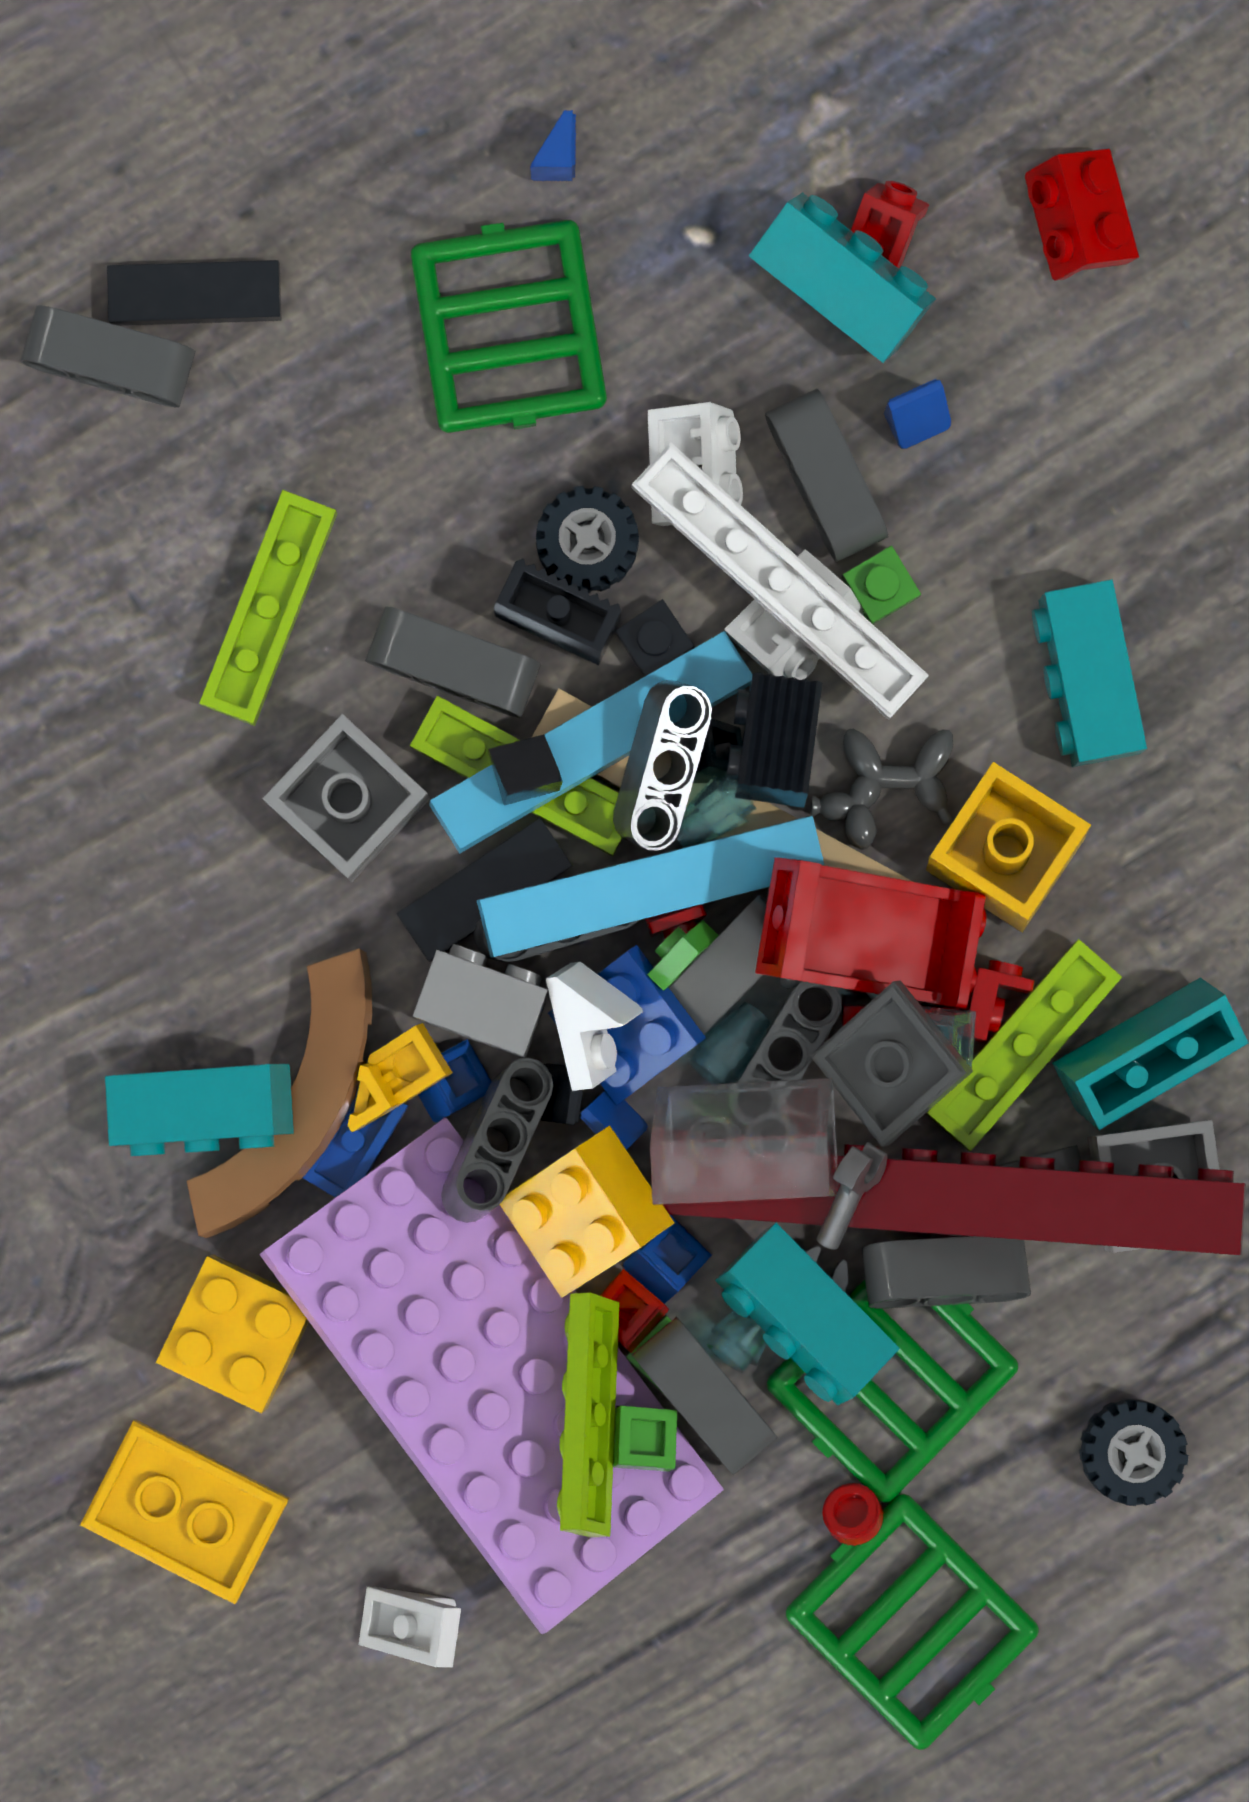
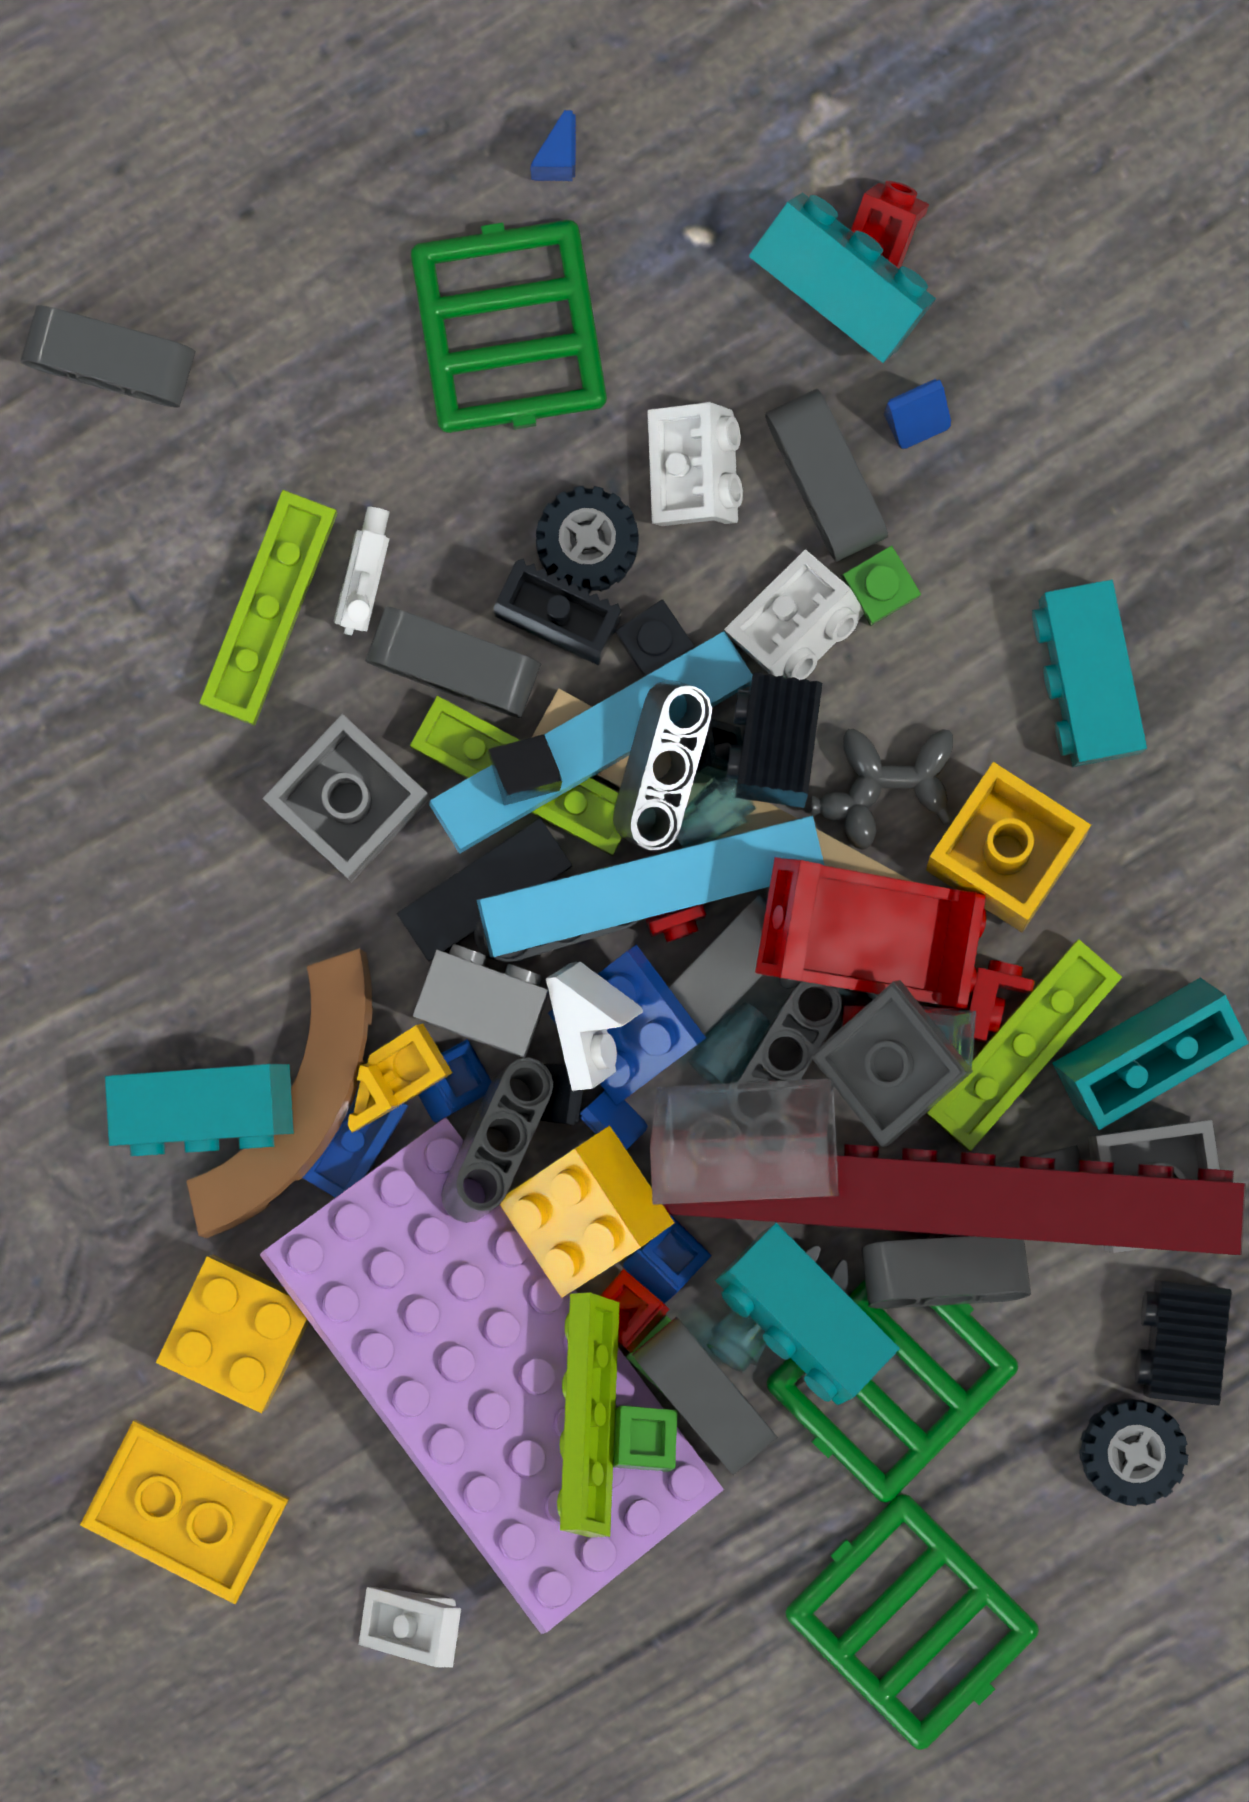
black tile [107,260,282,326] -> none
white tile [631,442,929,720] -> none
bright green plate [647,920,719,991] -> none
flat silver bar [817,1142,888,1249] -> none
red tile [822,1483,883,1545] -> none
red bracket [1025,149,1139,281] -> none
none -> white piece [334,507,390,636]
none -> black brick [1135,1280,1232,1406]

